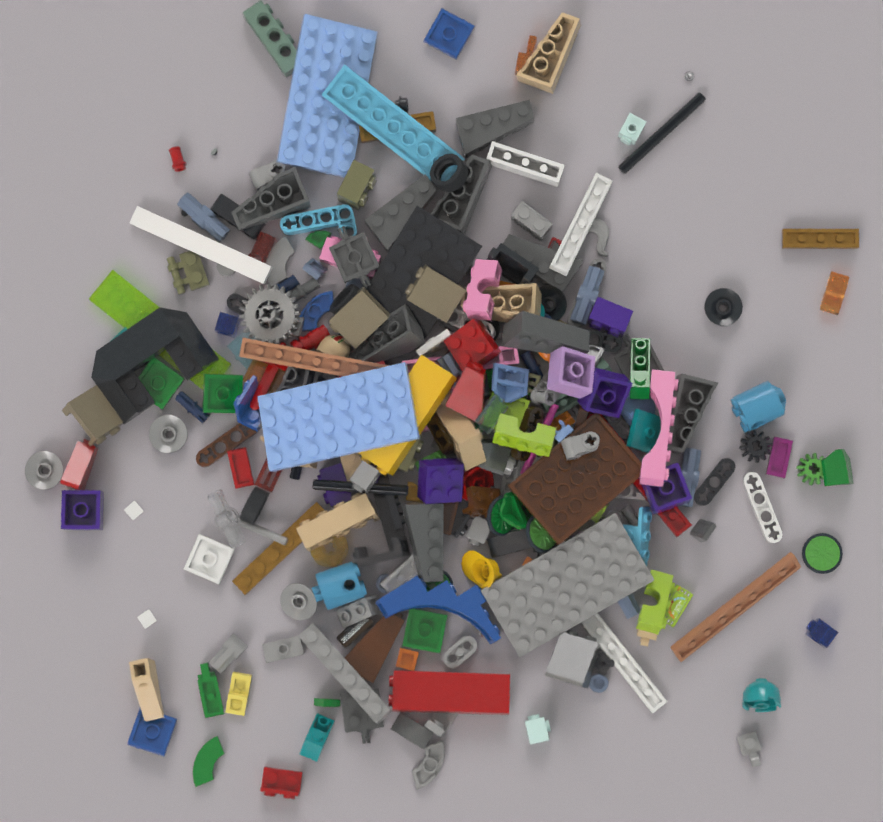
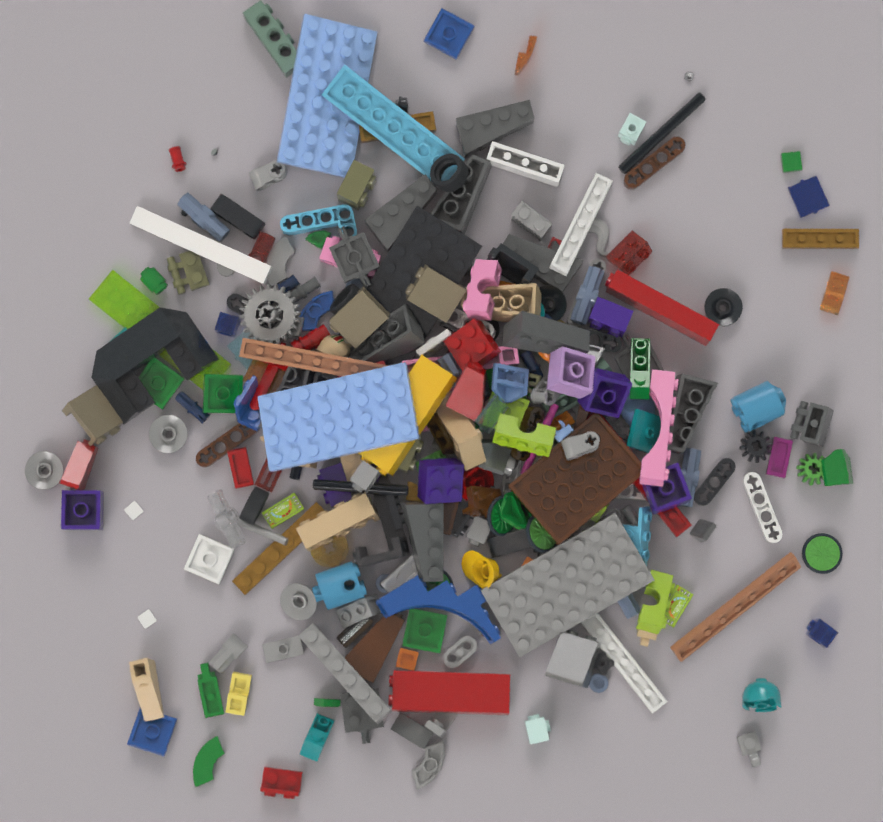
dark grey wedge [231,167,311,230] -> none
sand blue tile [302,258,328,280] -> none
tan wedge [516,12,581,94] -> none
none -> green brick [140,267,168,295]
none -> lime tile [262,493,304,529]
none -> red brick [605,269,719,346]
none -> clear red bracket [606,230,652,275]
none -> reddish brown beam [624,137,686,190]
none -> green tile [780,151,803,173]
none -> clear blue piece [787,176,830,218]
none -> dark grey brick [790,401,834,447]

